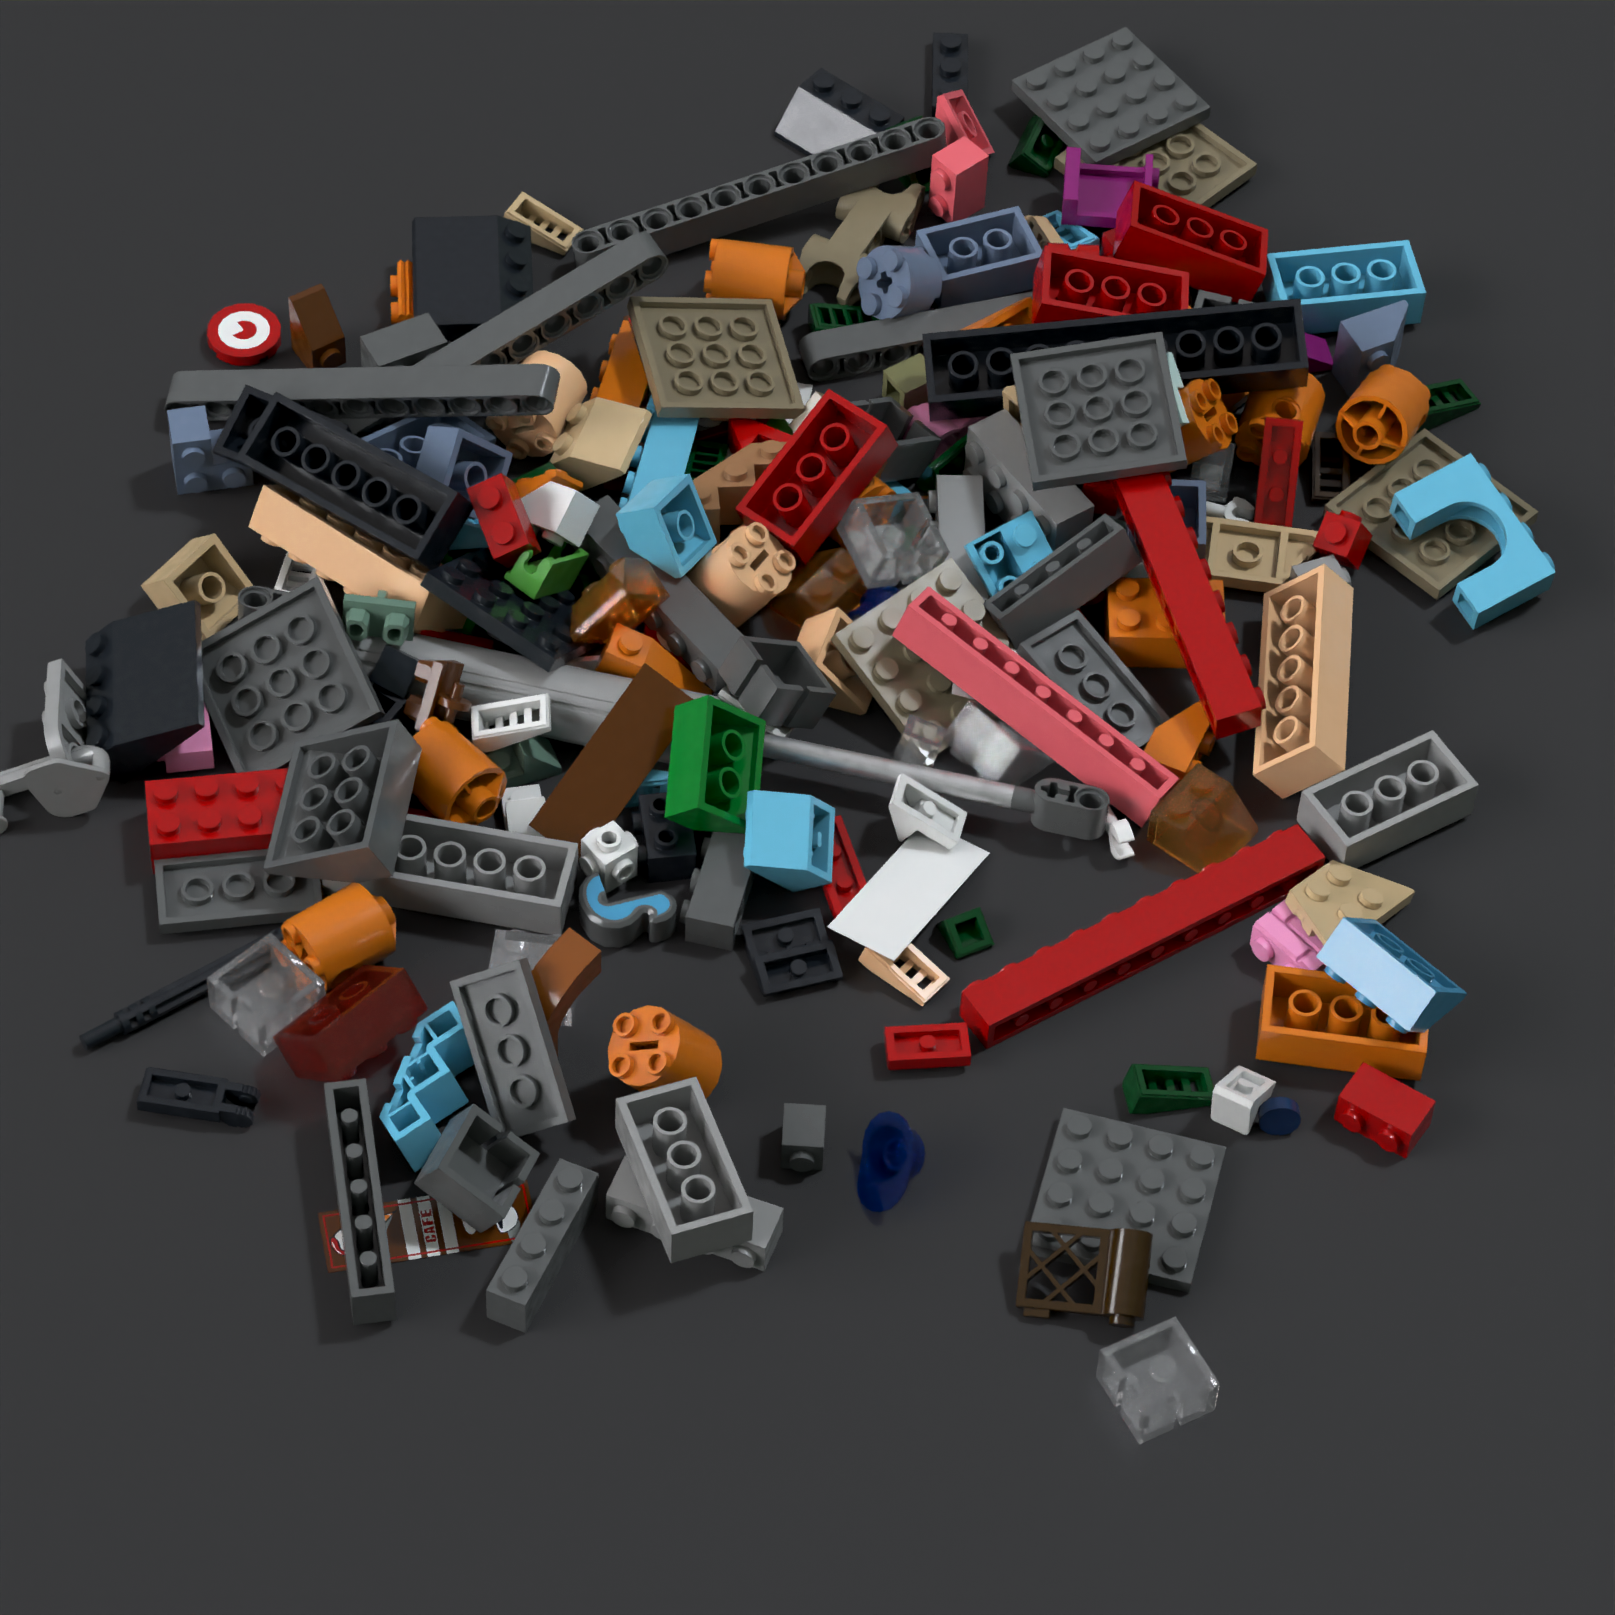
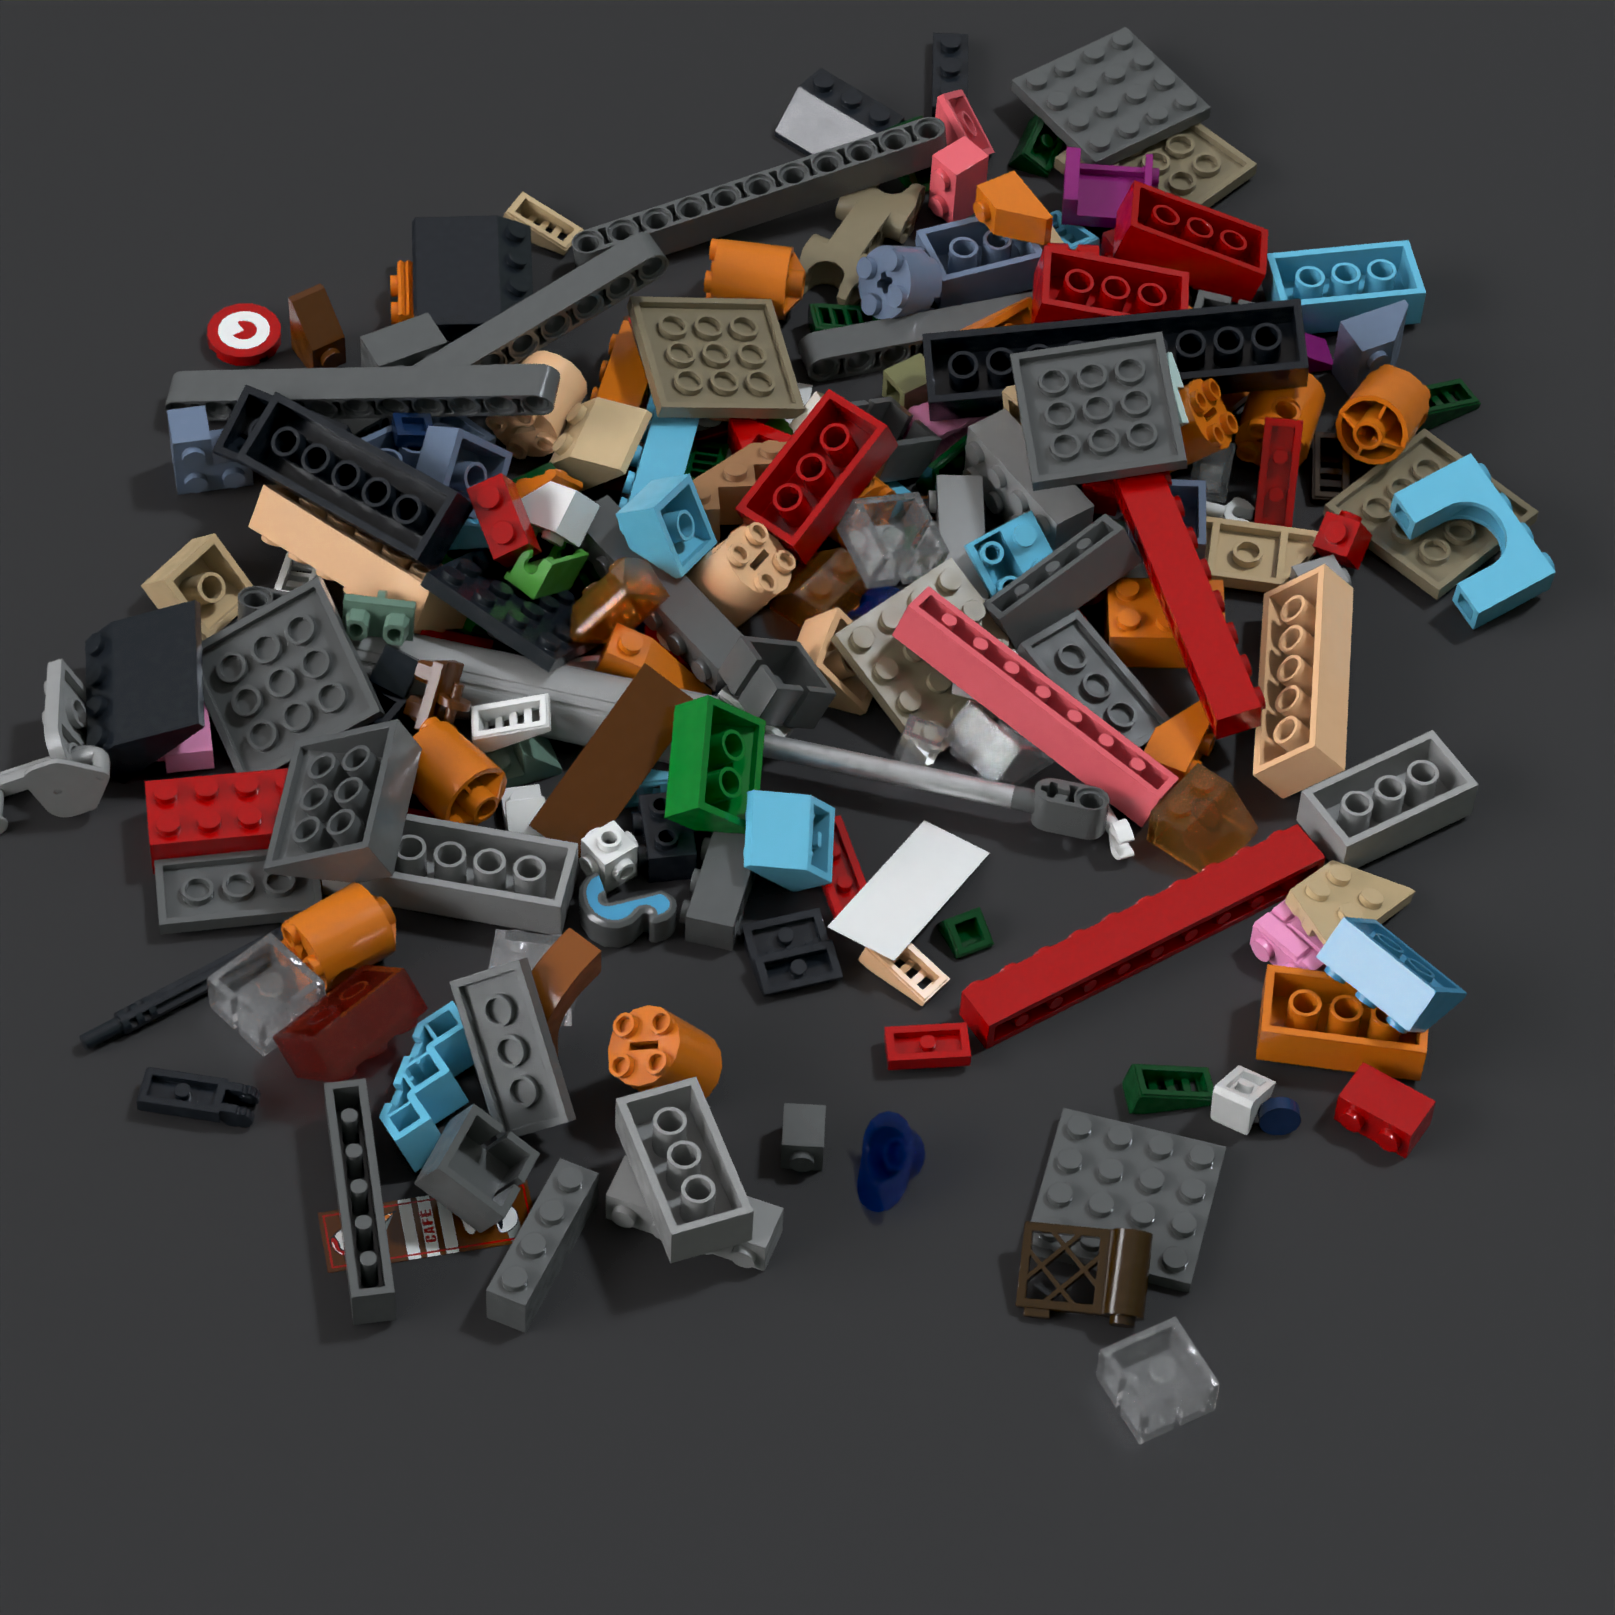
white slope [888,773,967,850] -> none
none -> dark blue tile [391,412,433,448]
none -> orange slope [973,171,1053,245]

